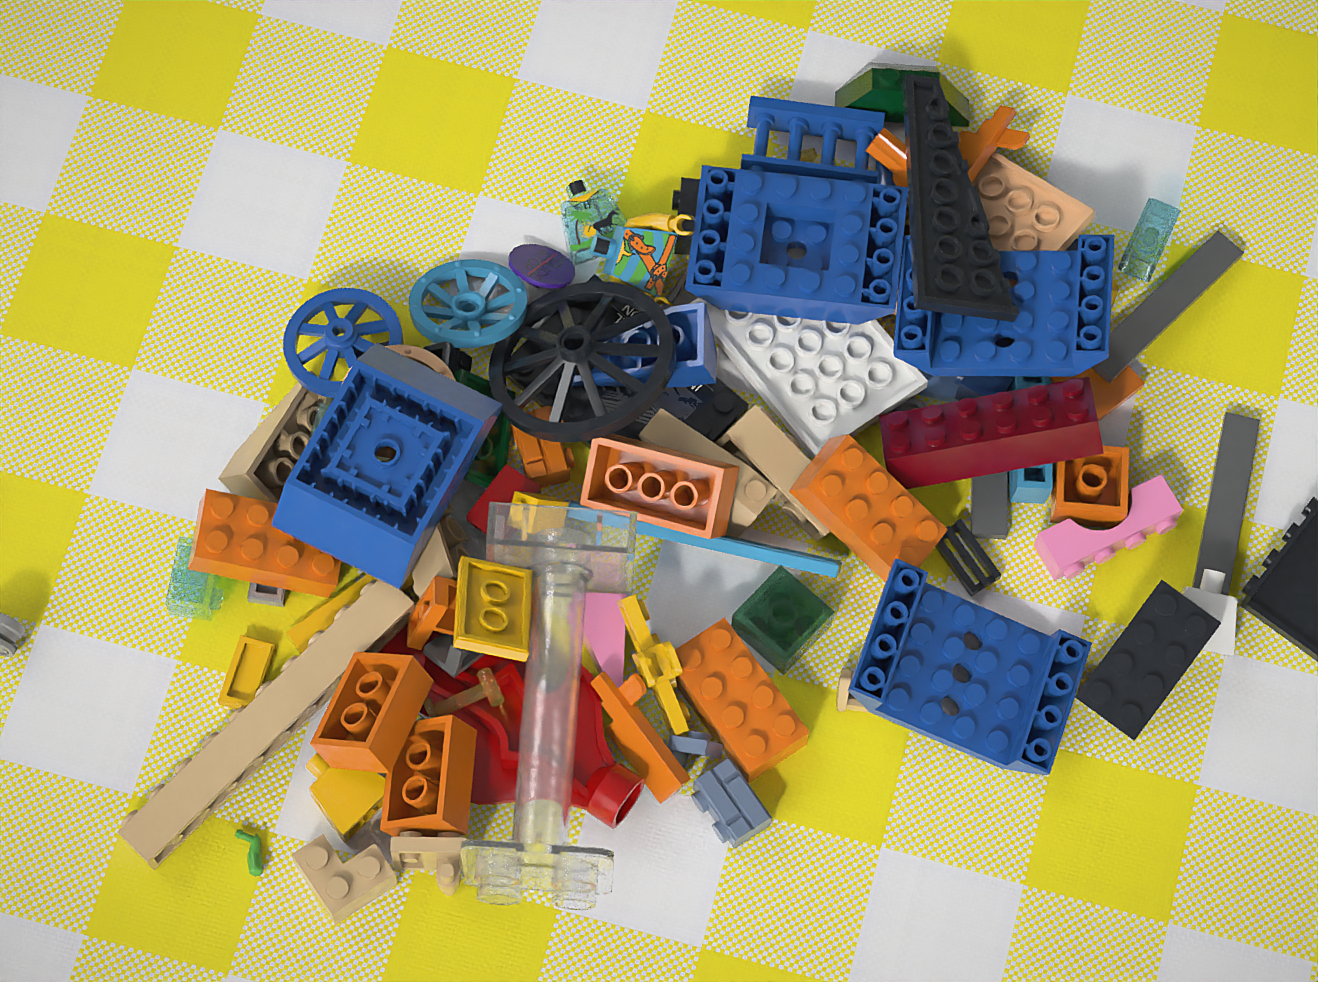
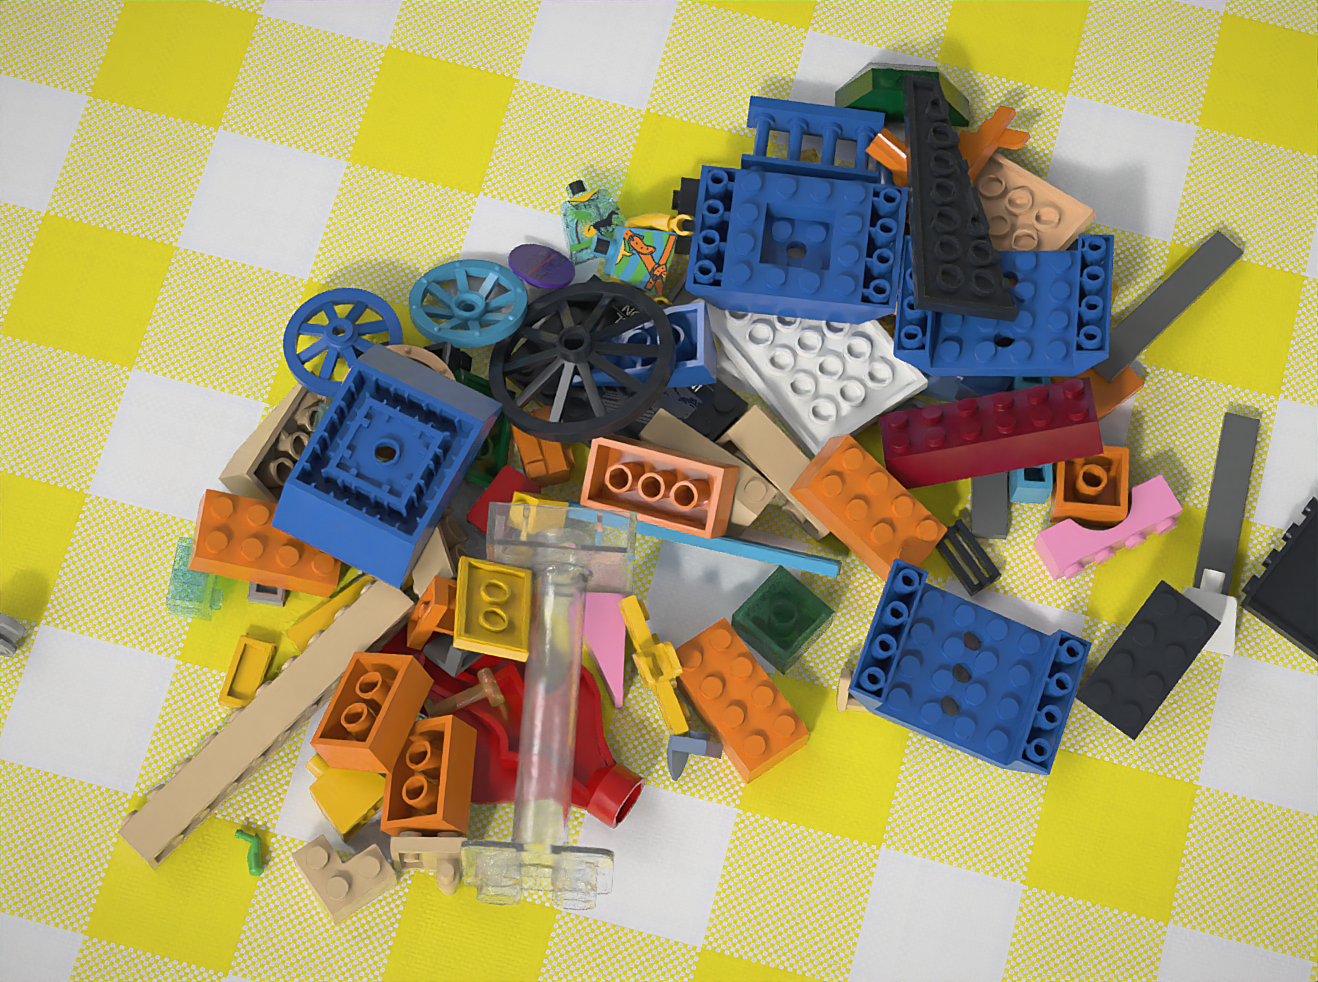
orange piece [590,671,691,804] -> none
sand blue brick [691,758,772,848] -> none
clear light blue brick [1118,198,1181,282] -> none

